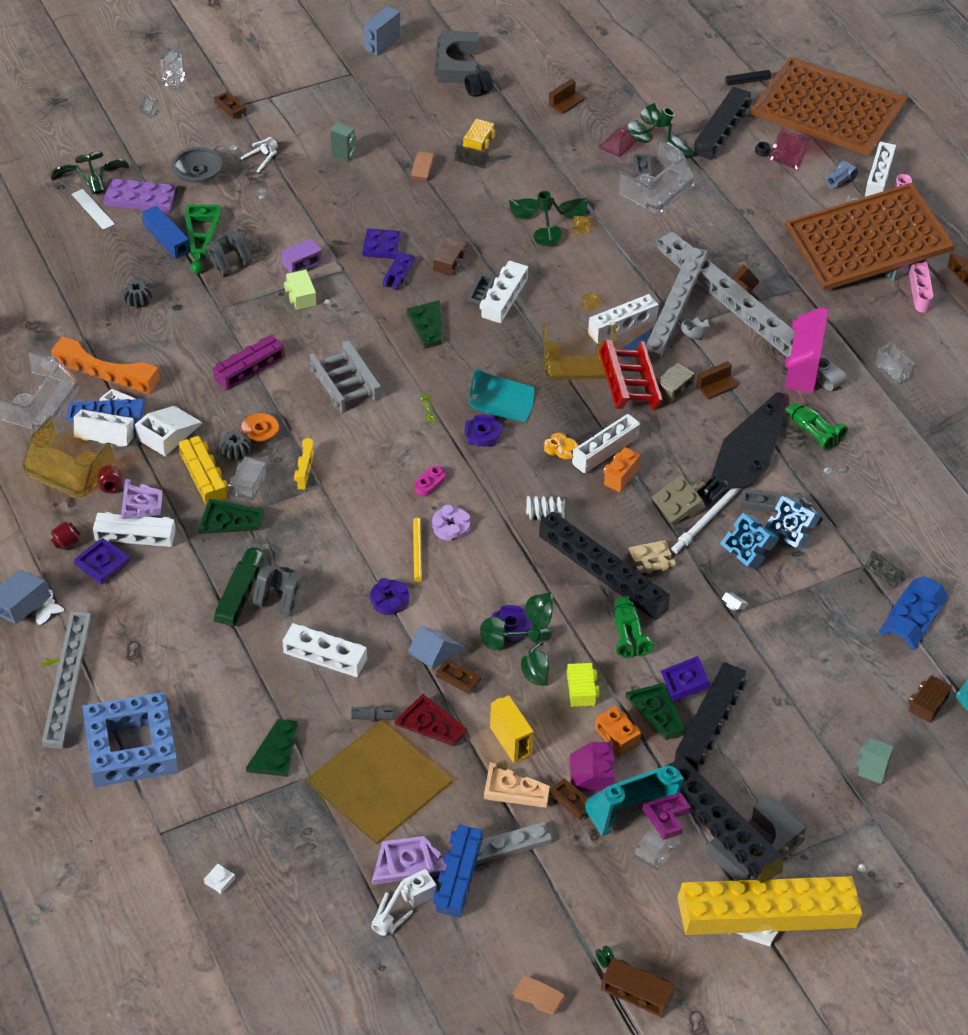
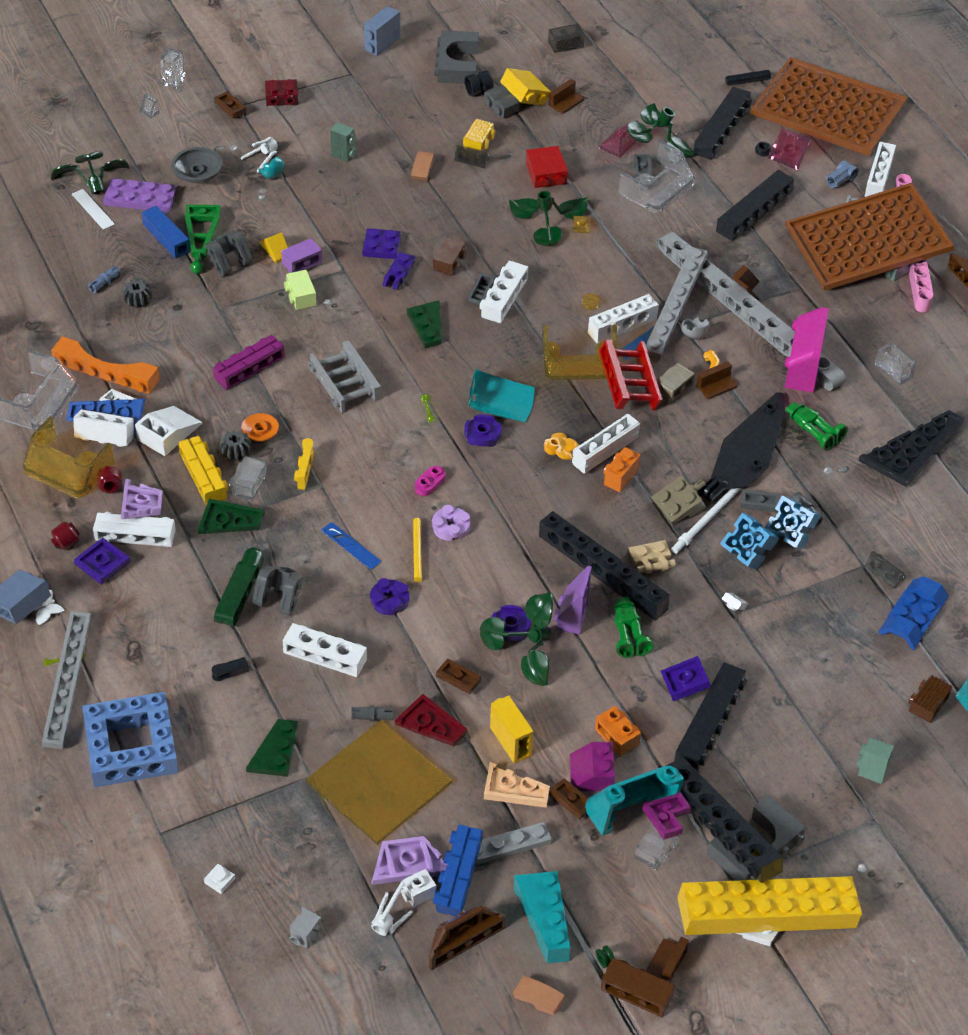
sand blue slope [408,625,464,669] -> none
white piece [526,496,565,520] -> none
neon yellow brick [567,663,599,707] -> none
dark green wing [625,683,686,740] -> none
none -> sand blue pin [88,265,121,293]
none -> black bar [211,657,249,682]
none -> teal hair [258,157,284,179]
none -> yellow slope [259,232,288,263]
none -> dark red plate [265,79,299,106]
none -> light grey window [289,907,322,948]
none -> blue sticker [321,522,381,569]
none -> reddish brown wedge [429,906,506,970]
none -> dark grey brick [484,85,520,118]
none -> yellow brick [500,68,551,106]
none -> teal wedge [513,871,570,964]
none -> red brick [526,146,568,188]
none -> clear smoke brick [548,24,585,53]
none -> medium lavender slope [554,566,592,634]
none -> reddish brown panel [646,936,689,982]
none -> light orange arm [703,350,721,369]
none -> black brick [716,170,794,241]
none -> black wing [858,410,965,487]

